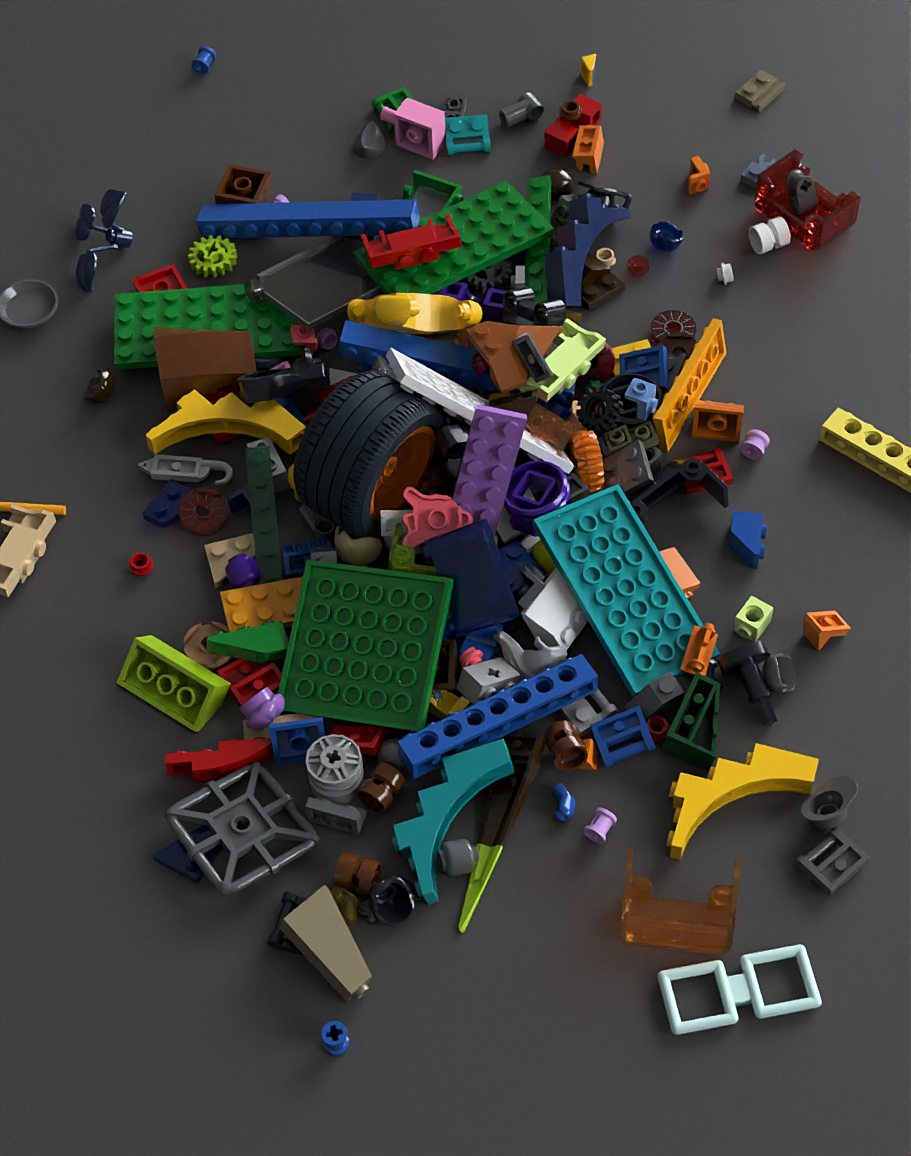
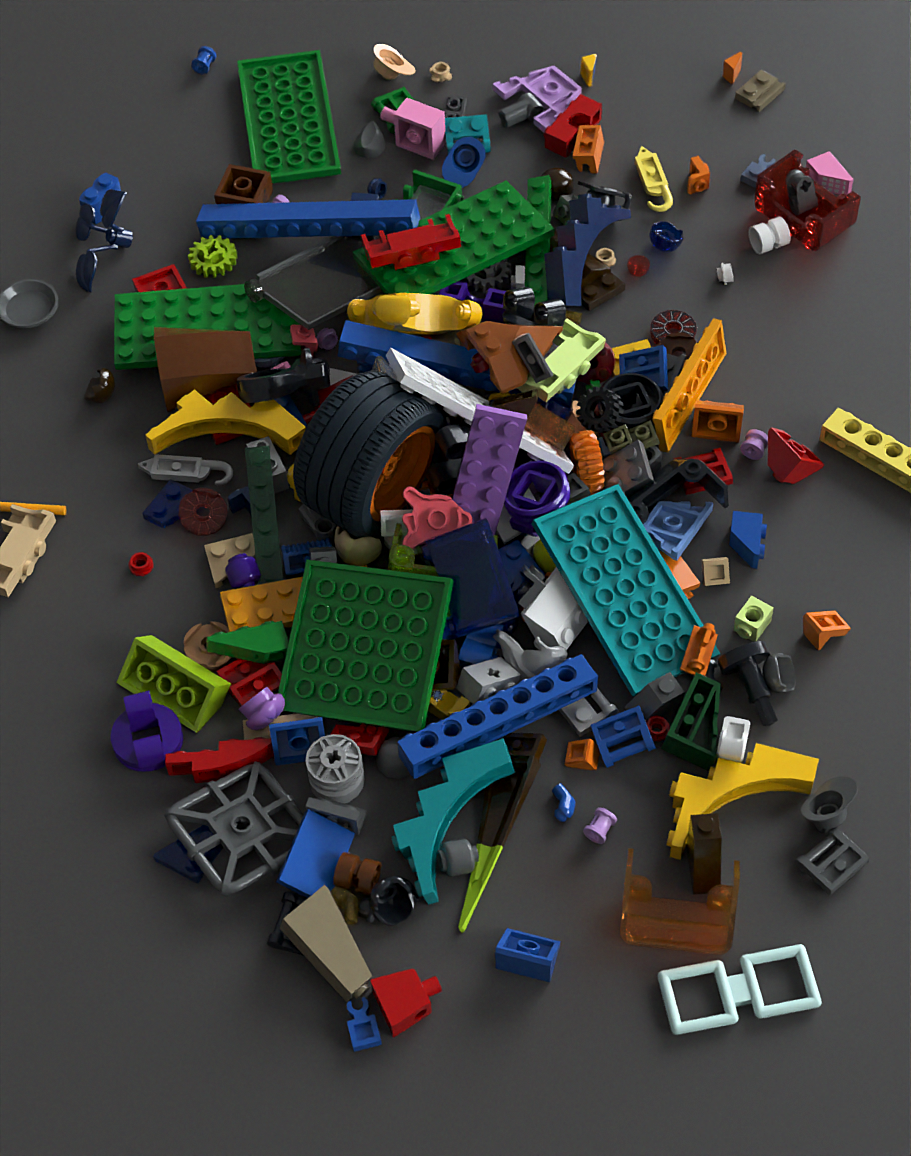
blue bush [321,1021,349,1056] -> none
reddish brown wheel [356,762,406,813] -> none
coral plate [458,647,483,669] -> none
reddish brown wheel [544,721,588,771] -> none
reddish brown plate [560,100,581,121] -> none
medium blue bracket [625,378,658,421] -> none
none -> blue brick [79,173,121,224]
none -> dark purple piece [111,690,183,772]
none -> green plate [237,50,341,184]
none -> blue tile [276,809,355,898]
none -> blue plate [347,997,382,1052]
none -> dark blue plate [367,178,387,199]
none -> red torso [370,969,442,1037]
none -> light nougat piece [373,44,415,80]
none -> tan plate [429,62,452,82]
none -> blue piece [442,137,485,187]
none -> lavender wing [493,66,582,132]
none -> blue slope [495,928,561,982]
none -> light yellow plate [635,146,673,212]
none -> medium blue wing [643,501,713,561]
none -> dark brown slope [686,813,722,895]
none -> tan plate [702,557,730,586]
none -> white animal [716,716,750,764]
none -> orange slope [723,52,743,84]
none -> red slope [768,428,824,484]
none -> bright pink slope [804,151,853,196]

